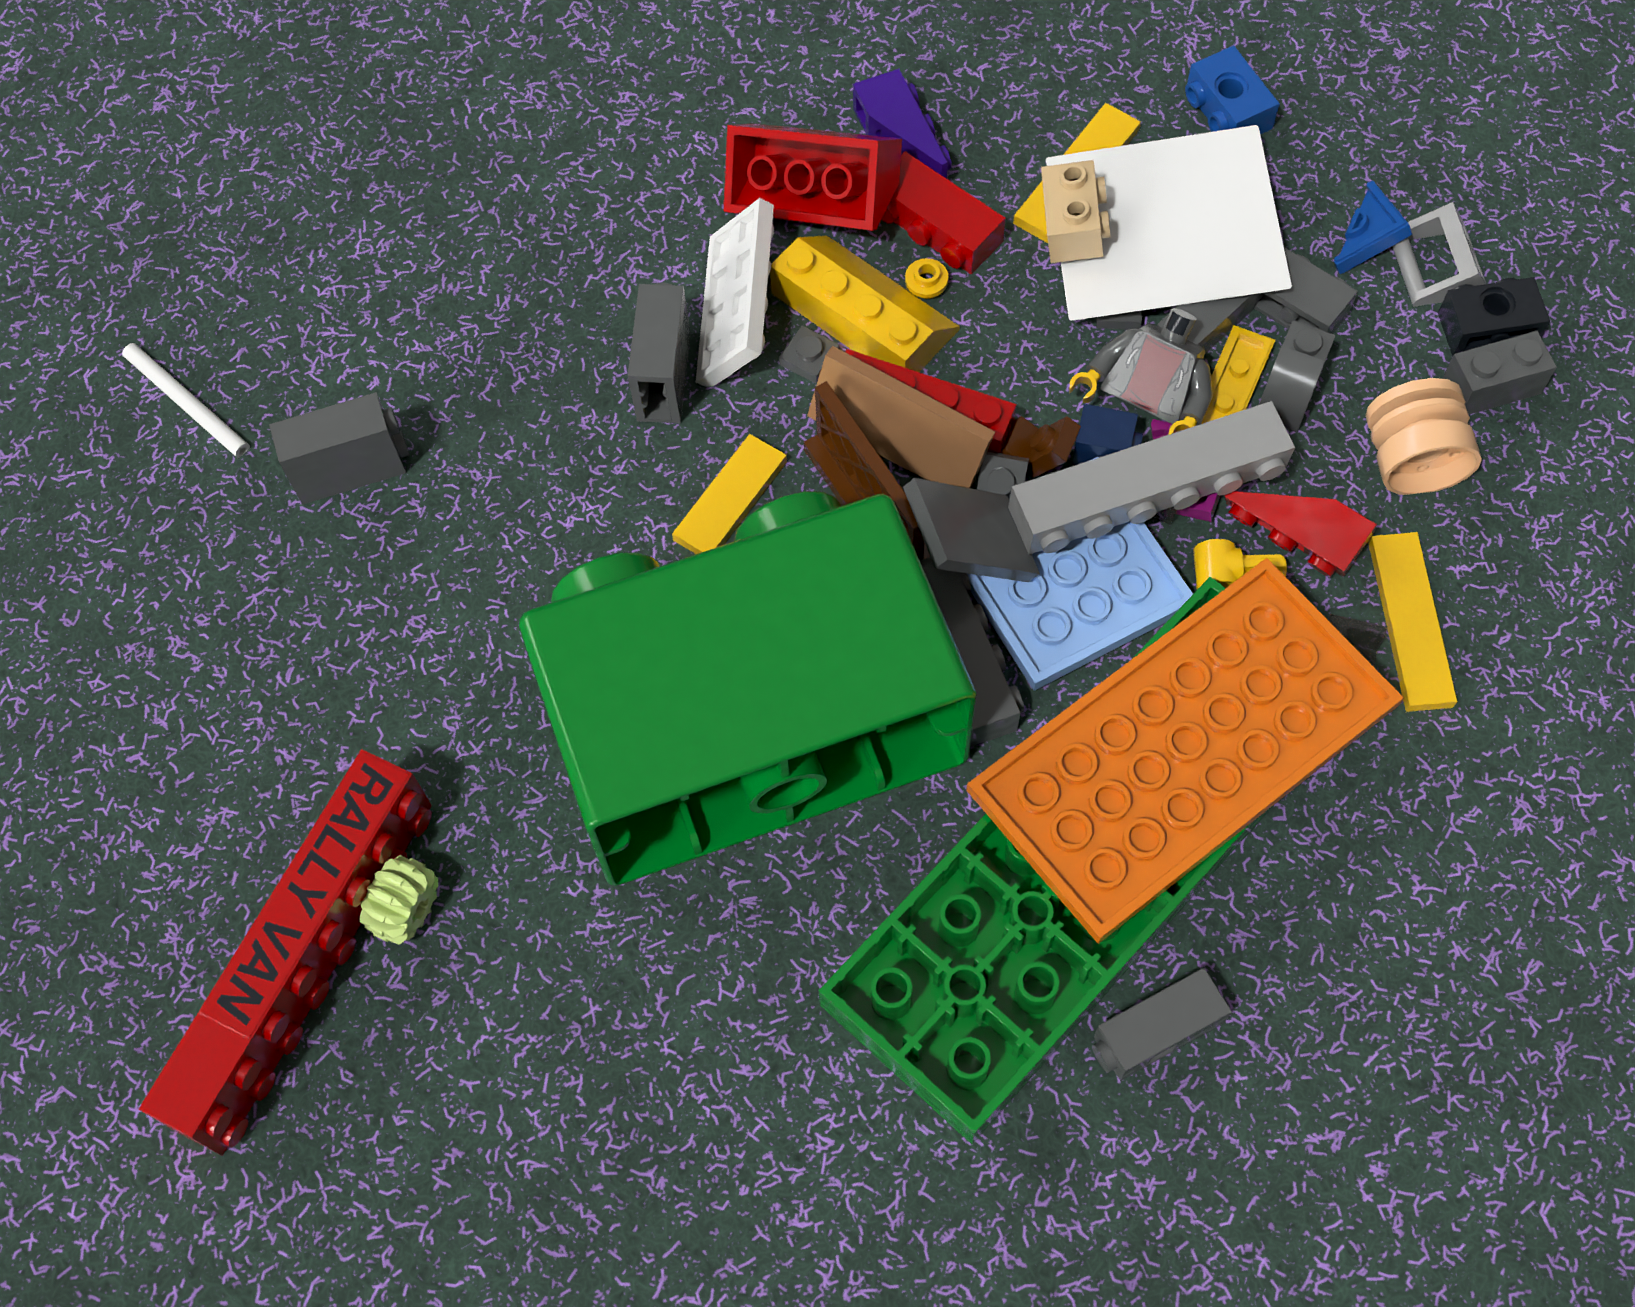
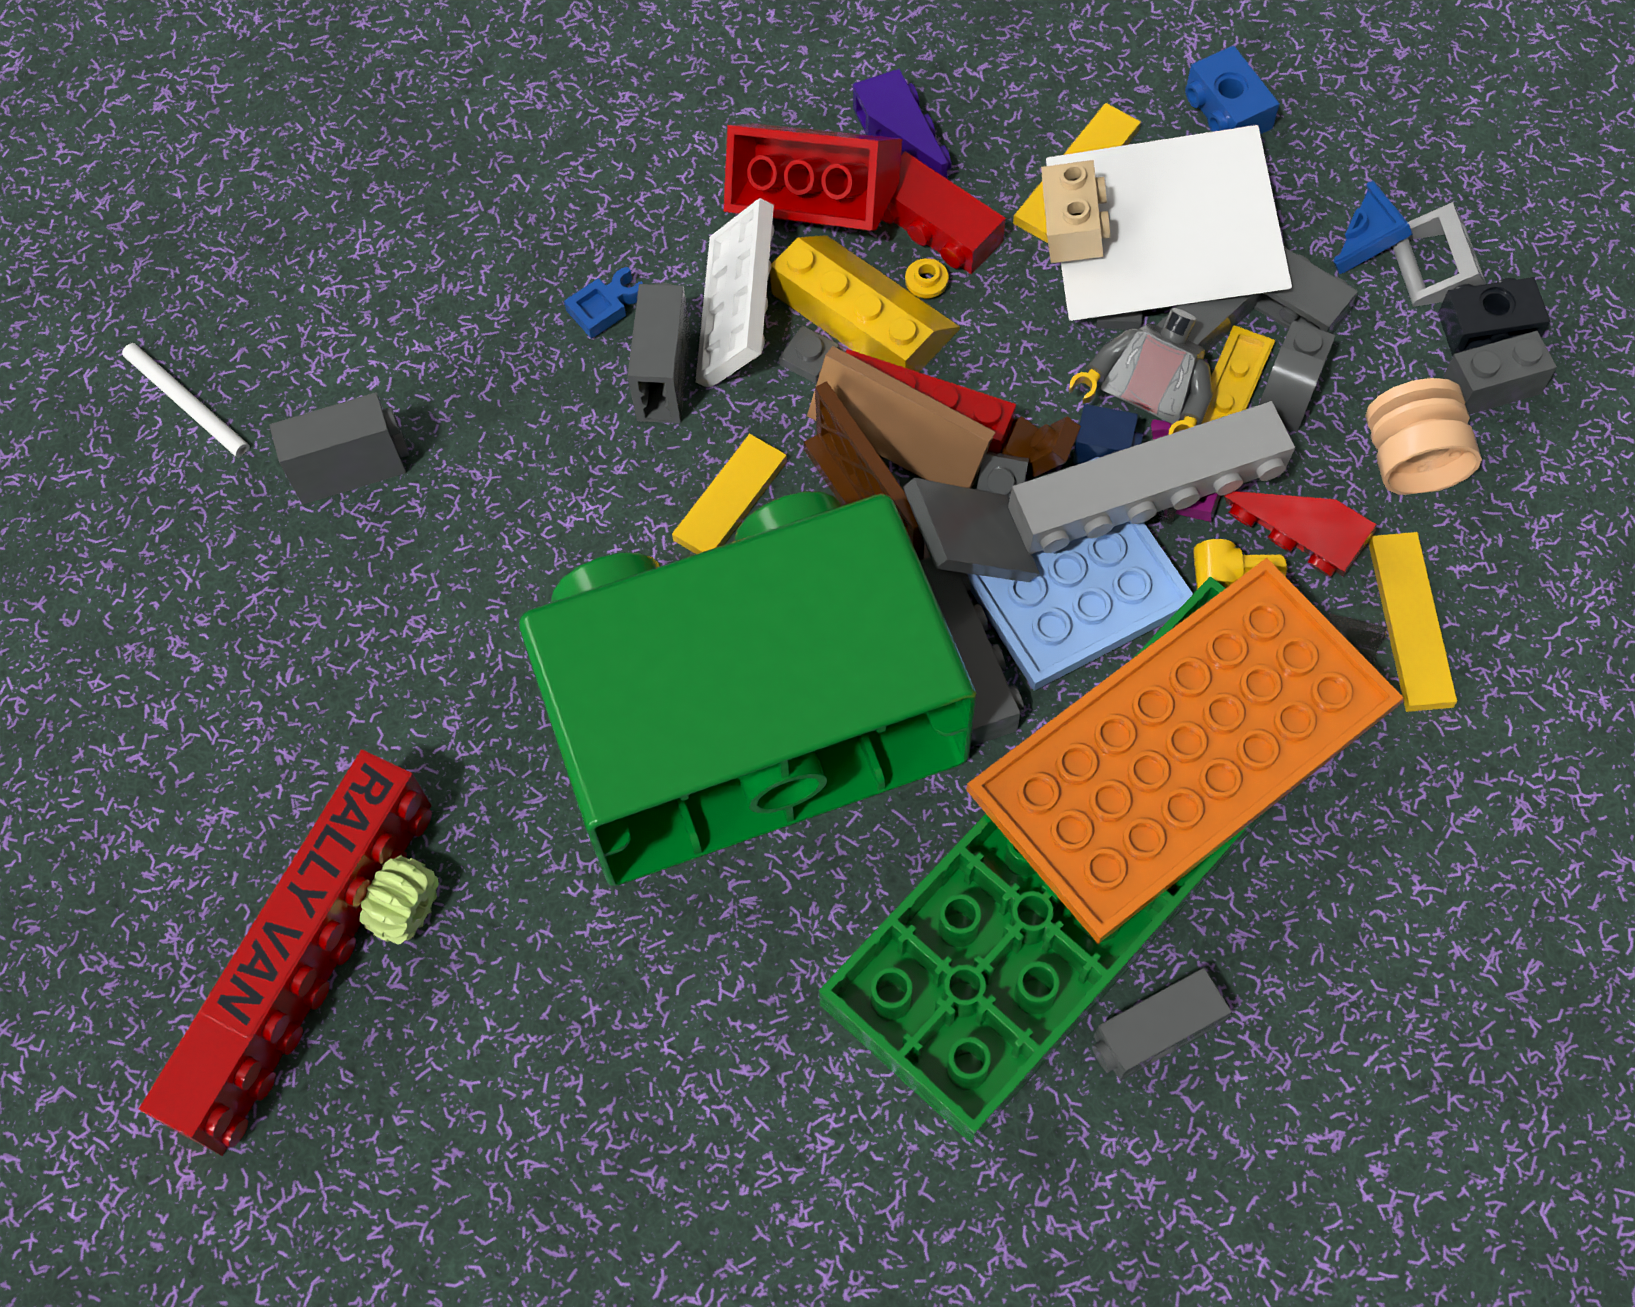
none -> blue plate [564,267,643,339]

